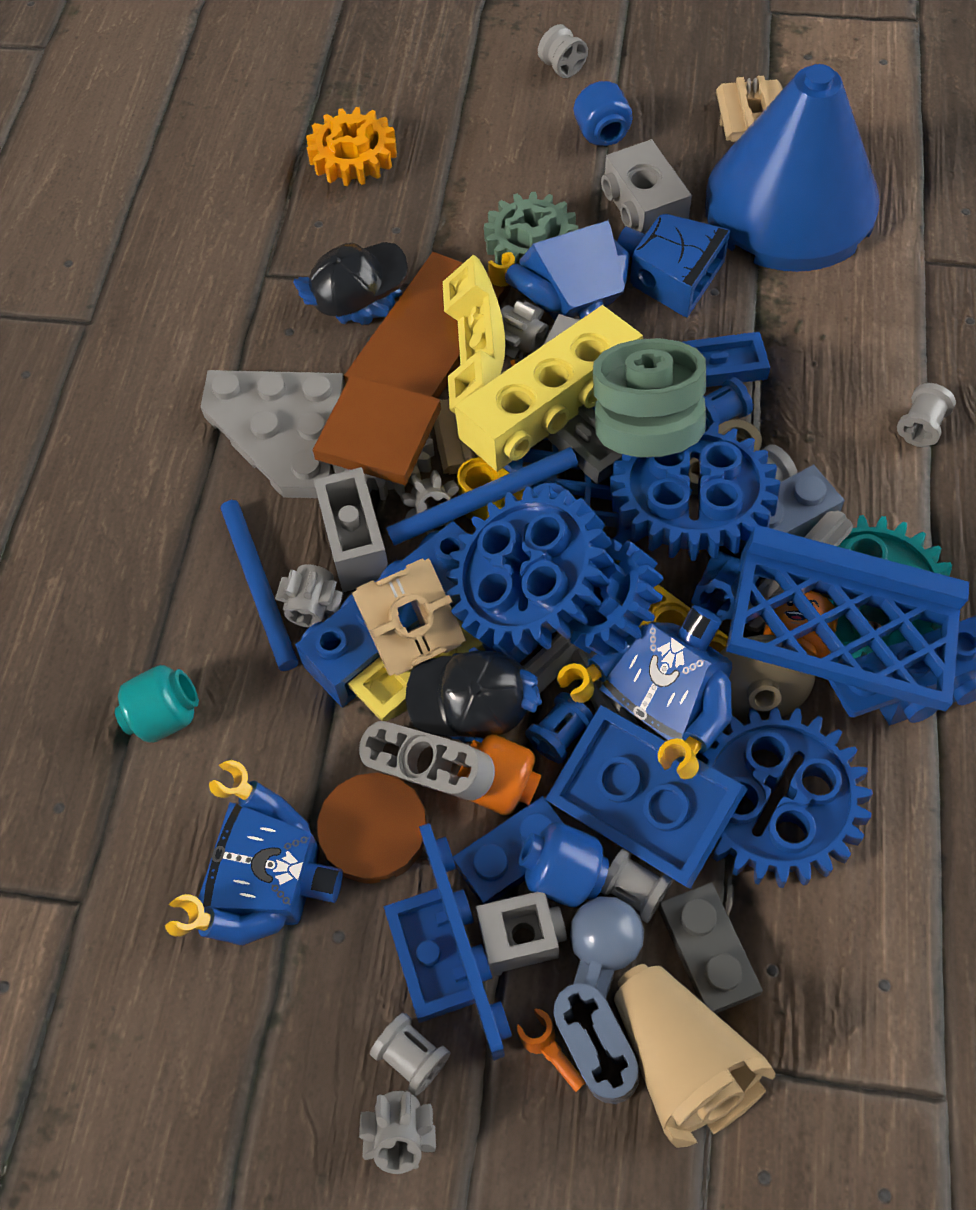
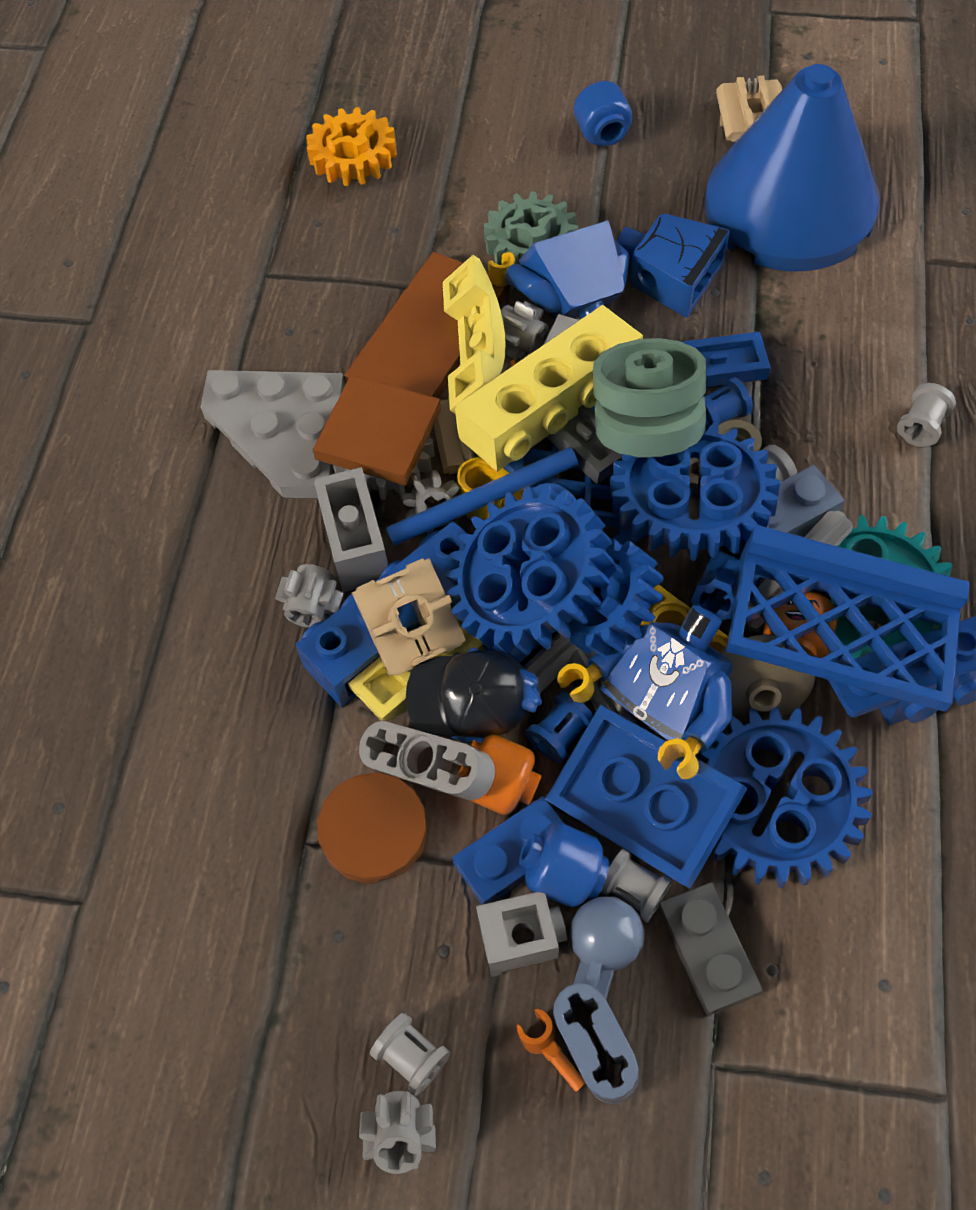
teal head [115,664,199,743] -> none
blue torso [165,760,343,945] -> none
blue bar [220,500,298,671] -> none
black hair [293,242,408,325] -> none
blue bracket [383,823,512,1061] -> none
light grey wheel [538,24,588,78] -> none
light grey brick [601,139,692,234] -> none
tan cone [614,964,776,1148] -> none

